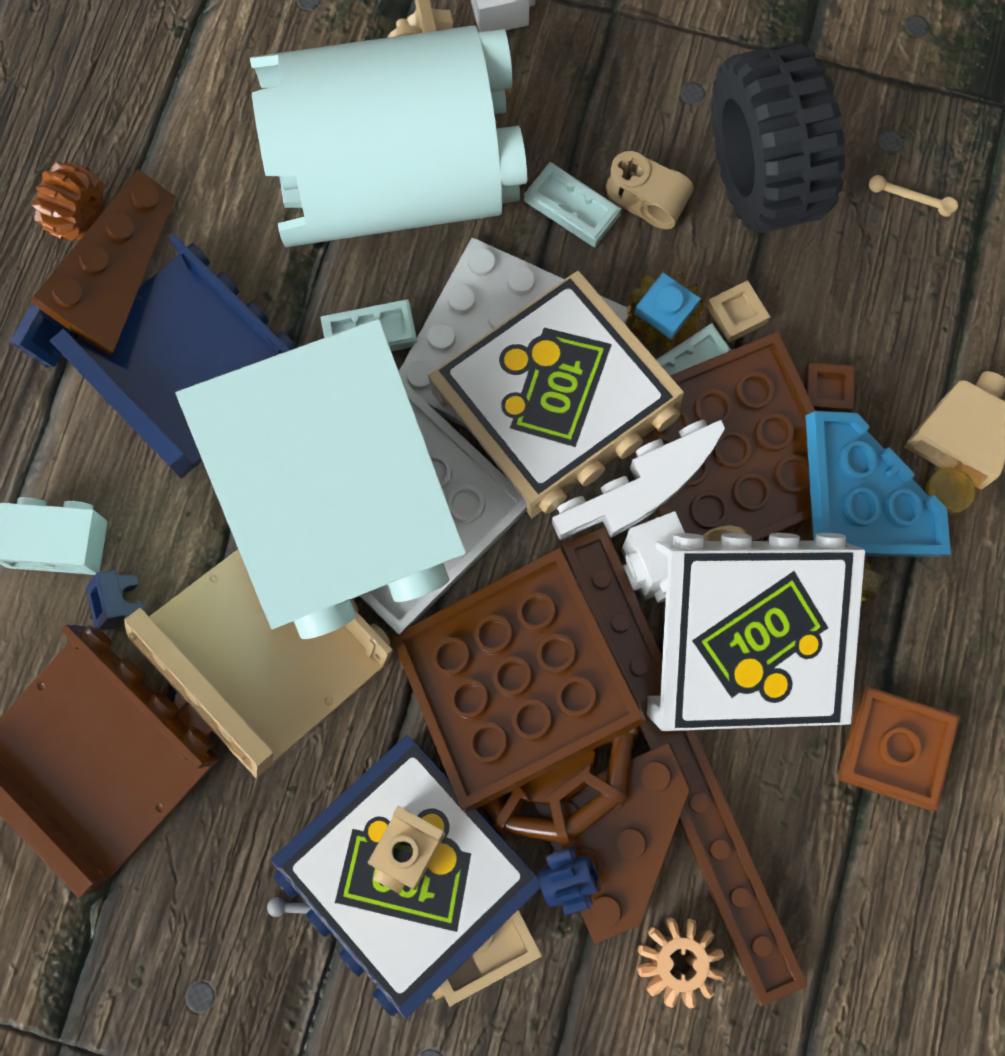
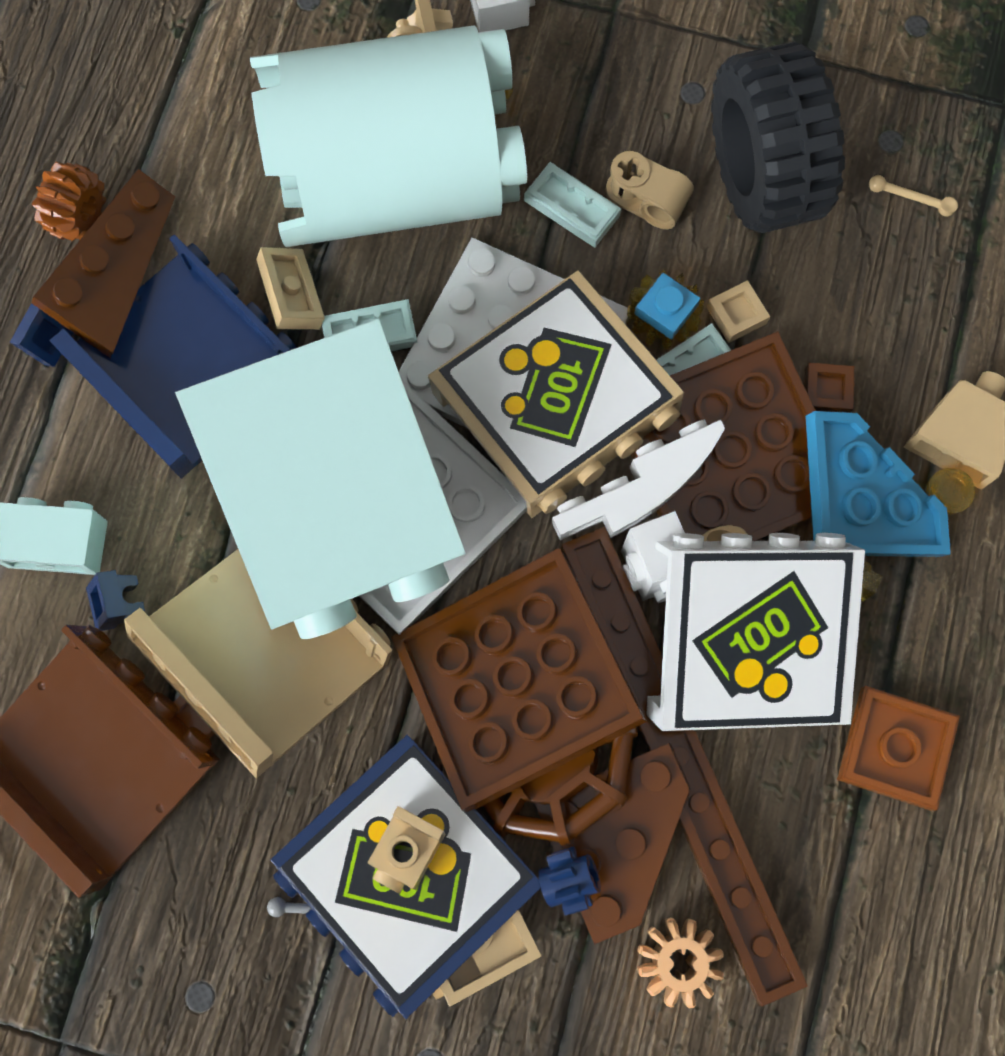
none -> tan plate [256,247,325,330]

